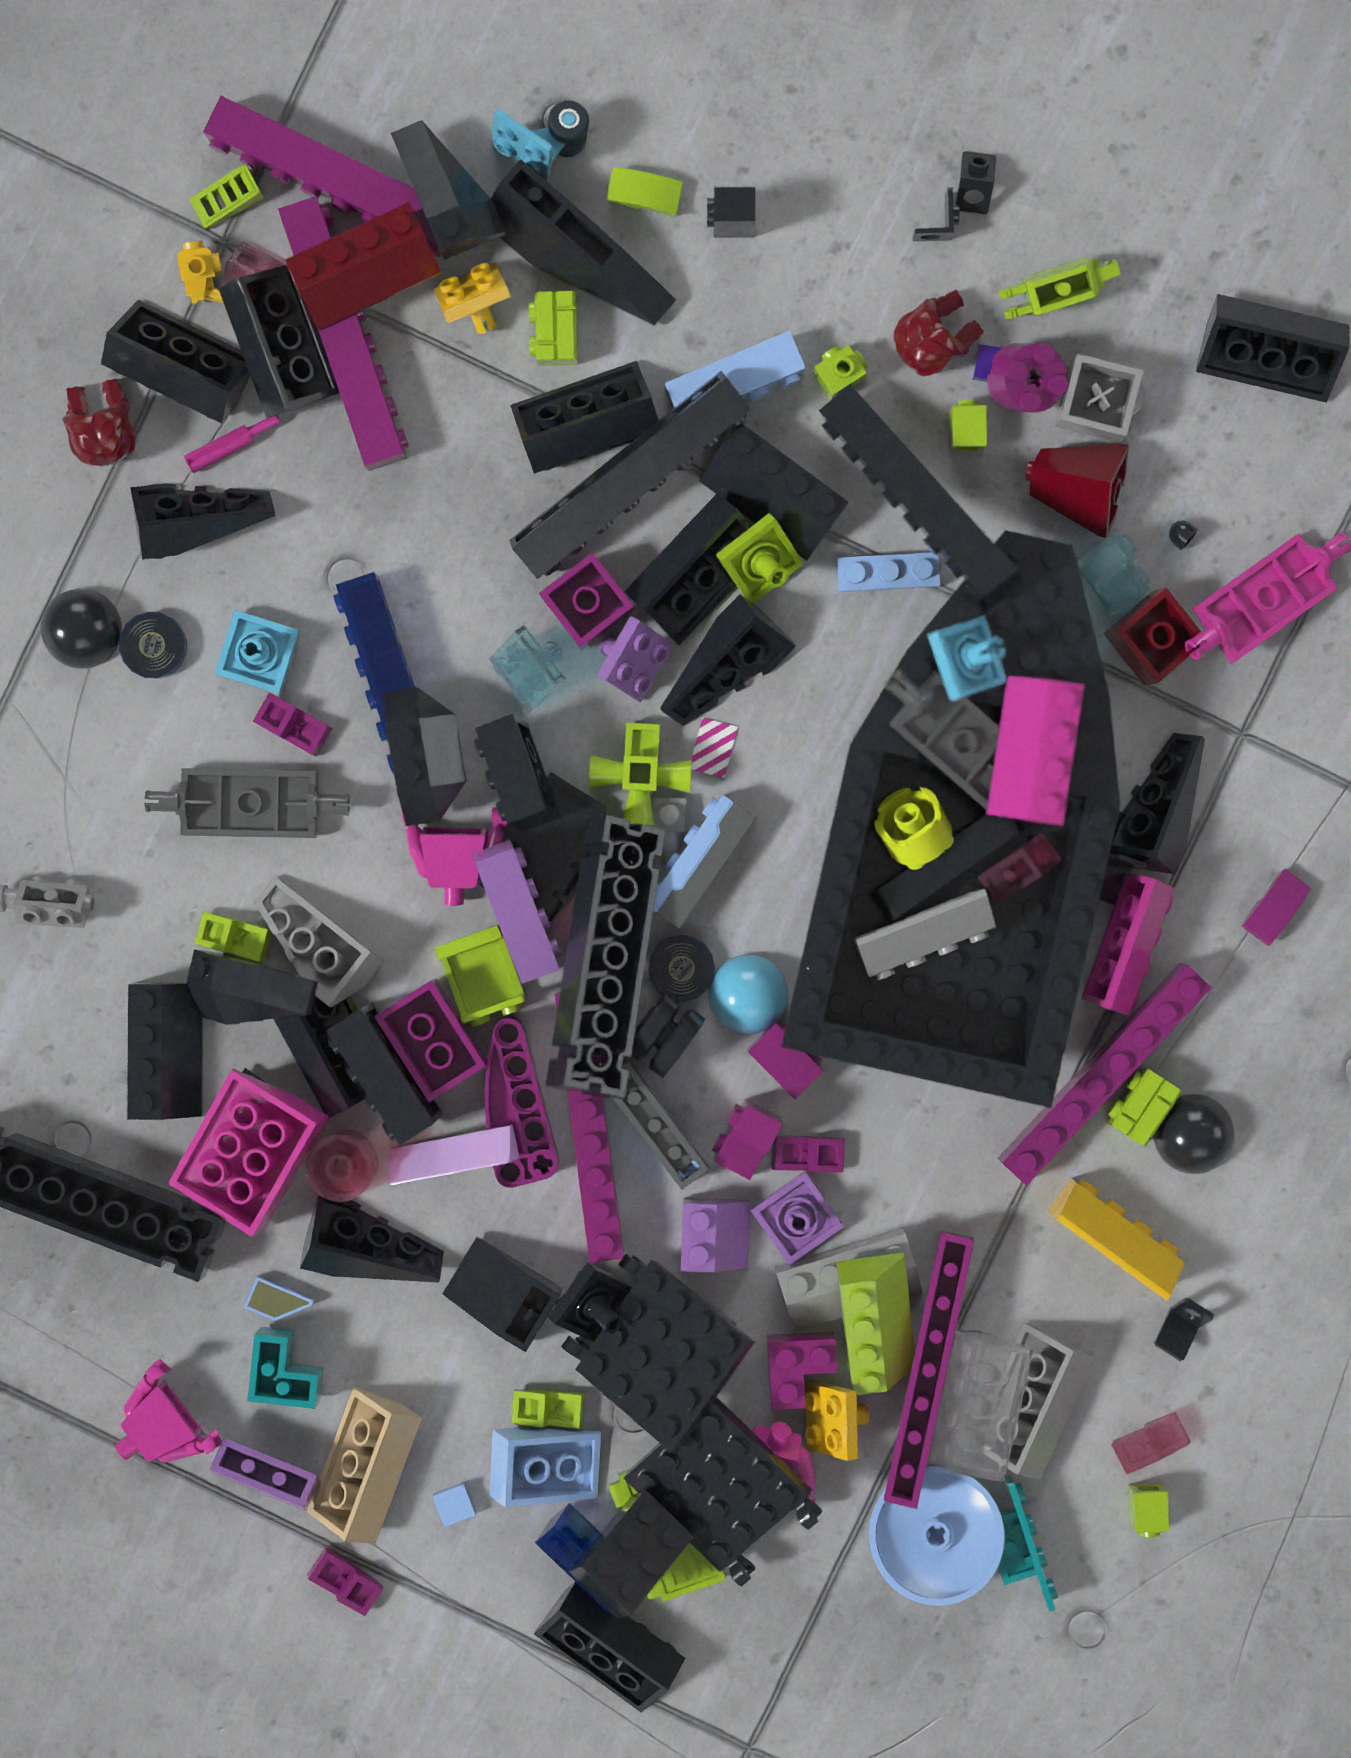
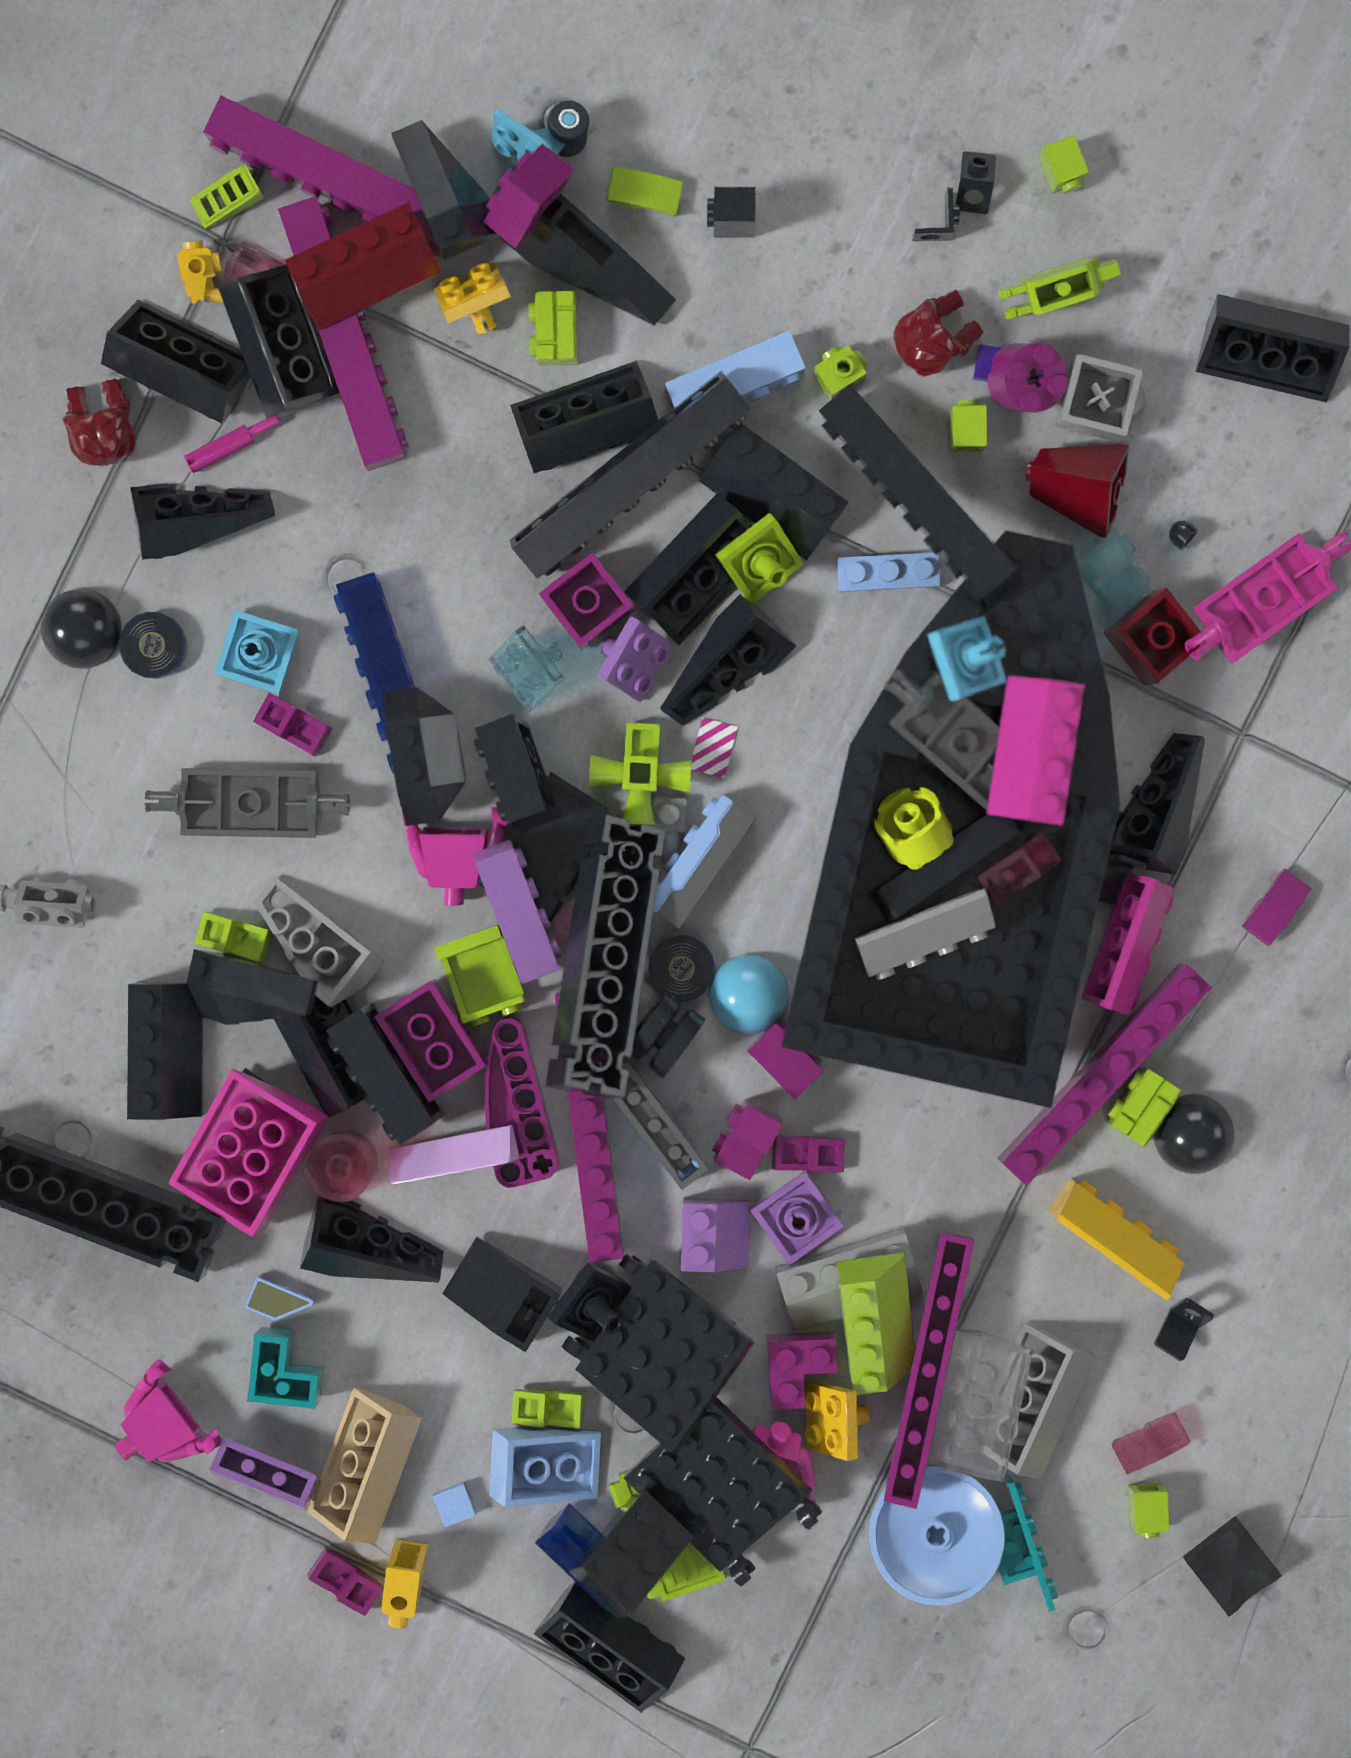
none -> yellow torso [381,1539,428,1629]
none -> magenta brick [483,144,575,248]
none -> lime brick [1038,135,1089,194]
none -> black brick [1183,1516,1282,1617]

